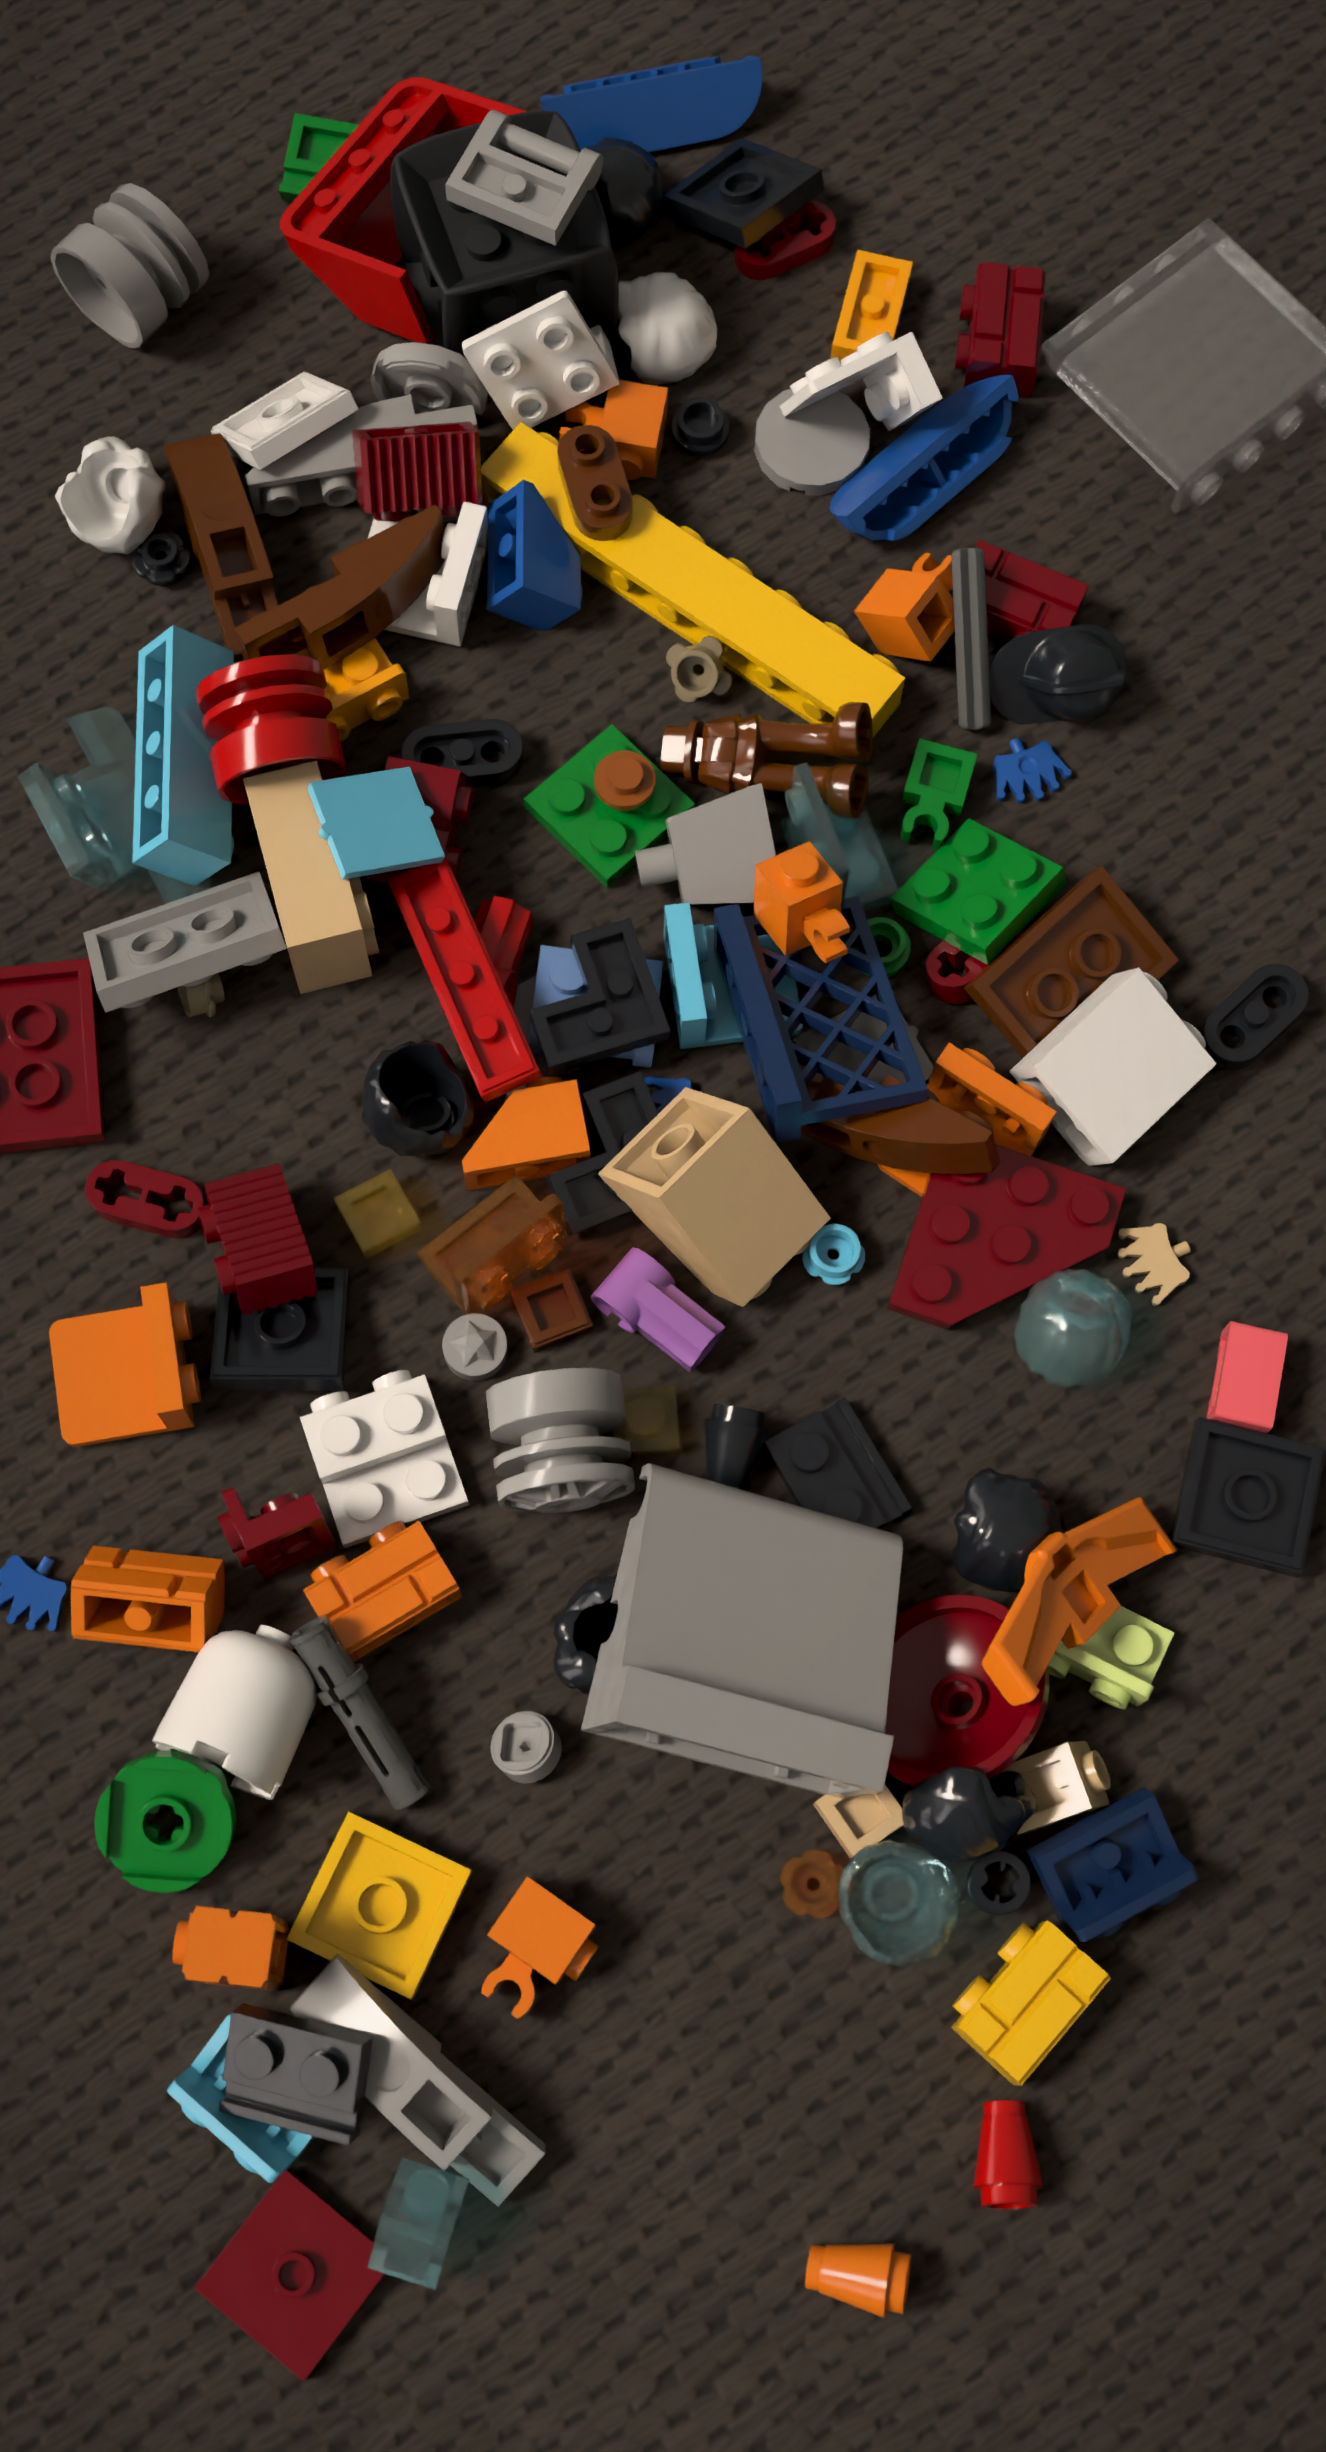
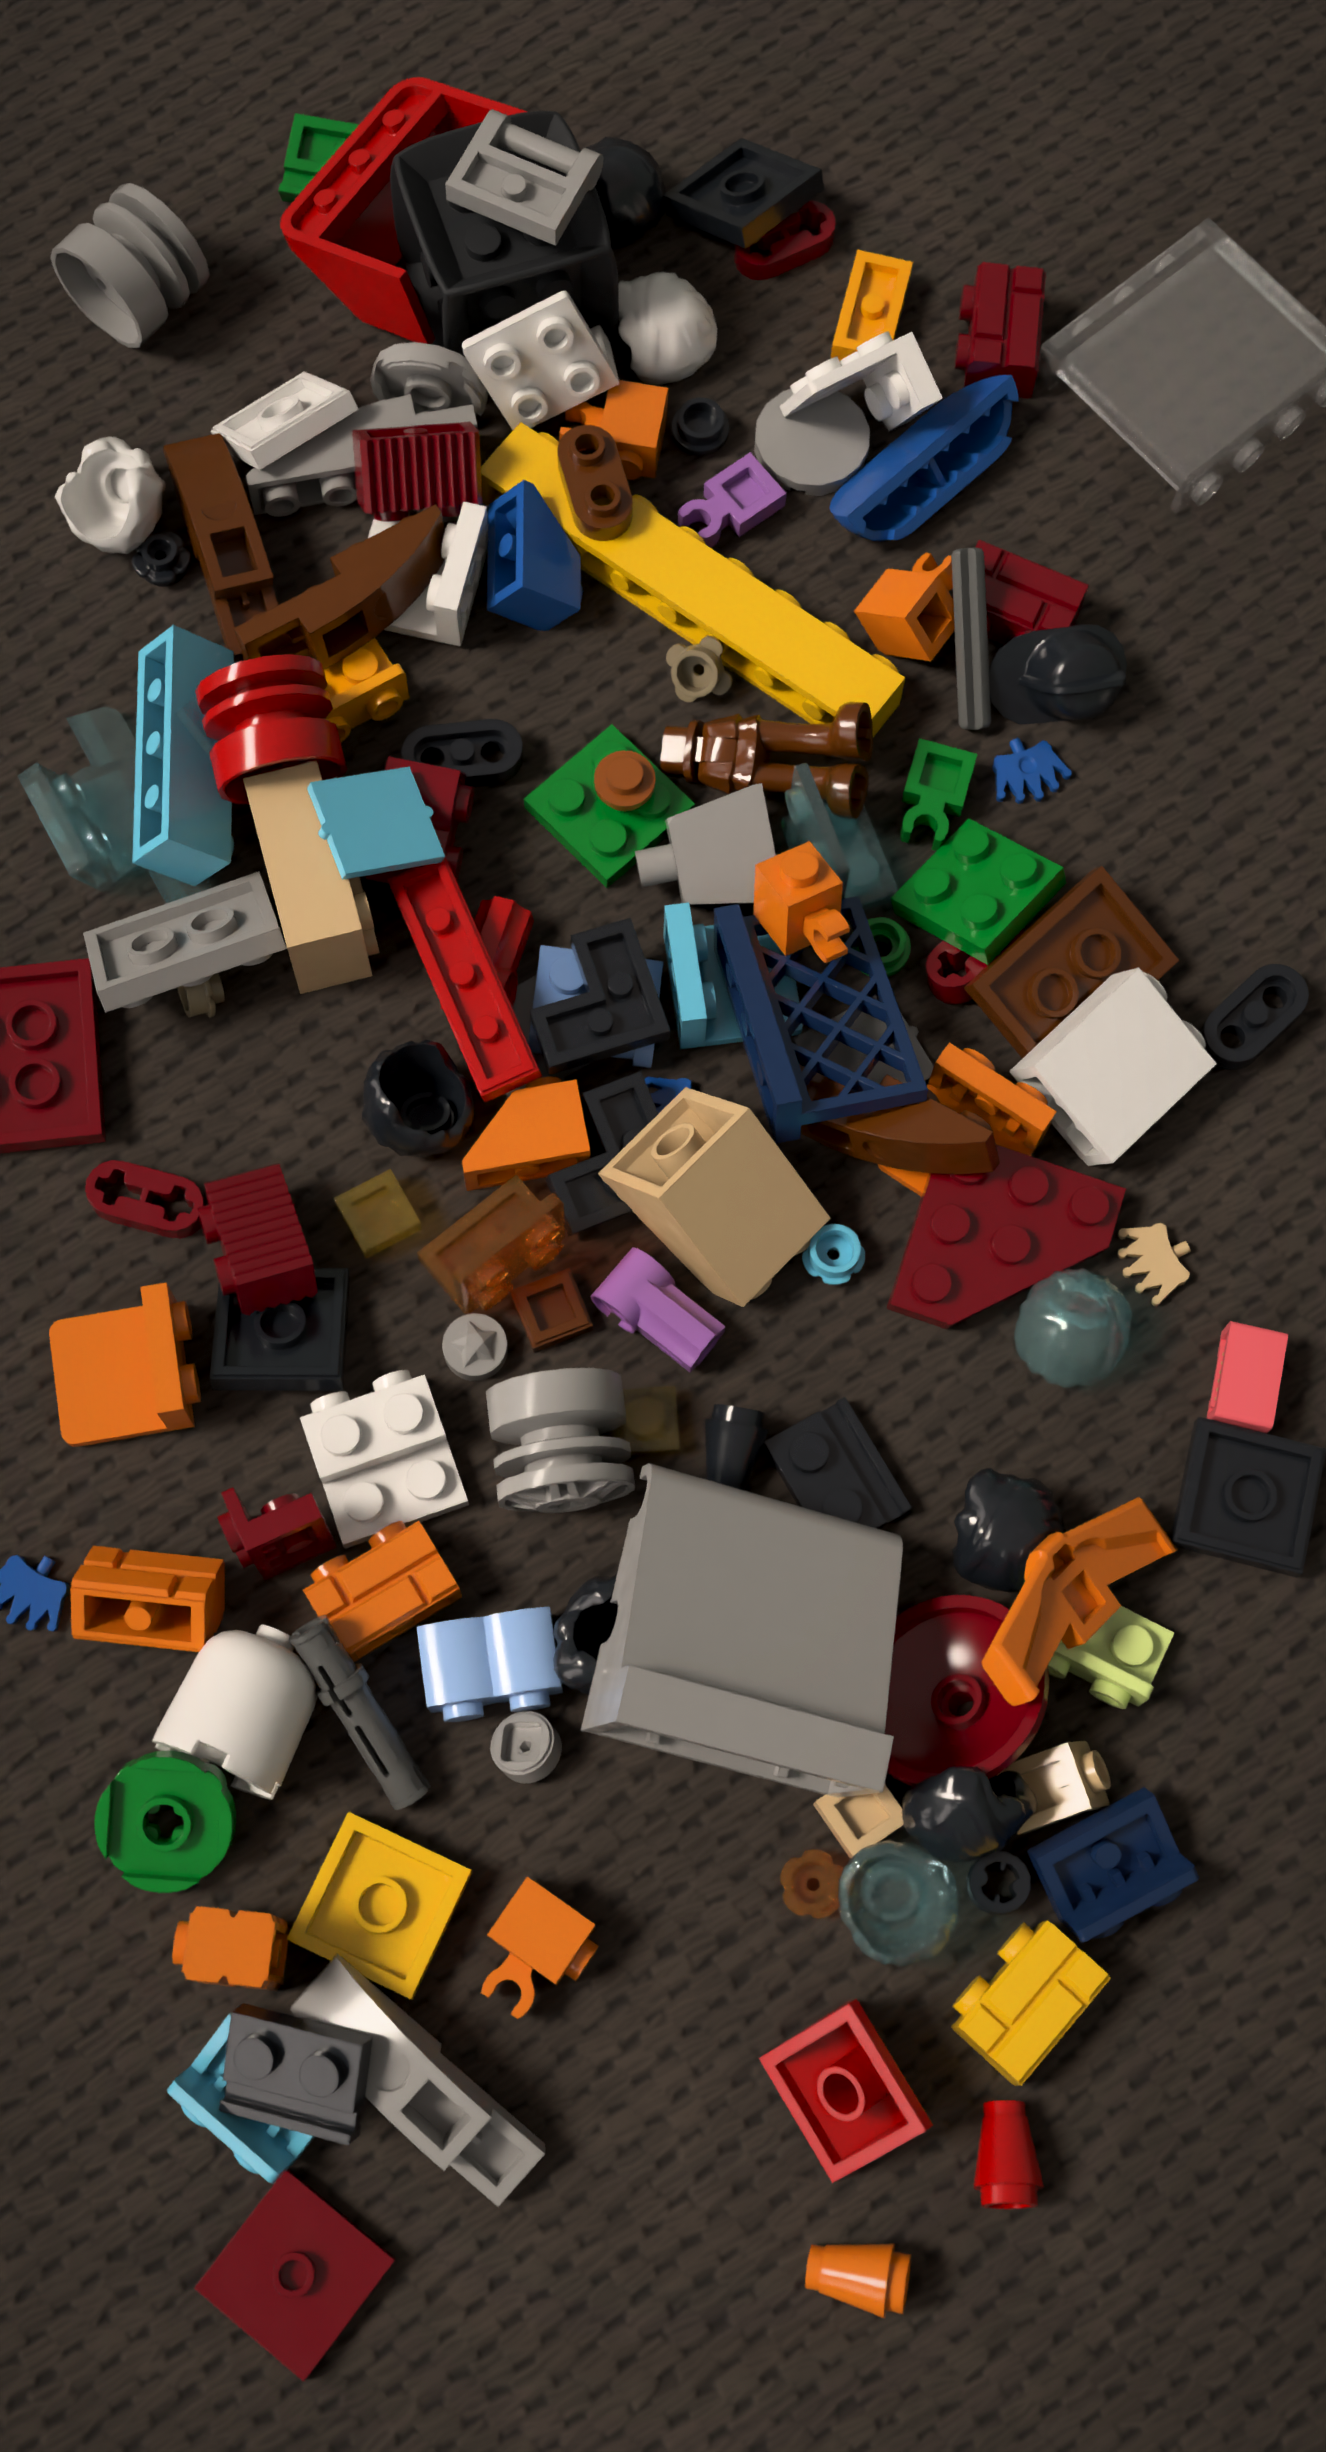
clear light blue brick [368,2158,469,2290] -> none
blue brick [540,55,762,152] -> none
none -> light blue brick [417,1607,563,1722]
none -> medium lavender plate [678,452,786,548]
none -> red slope [759,1998,933,2183]

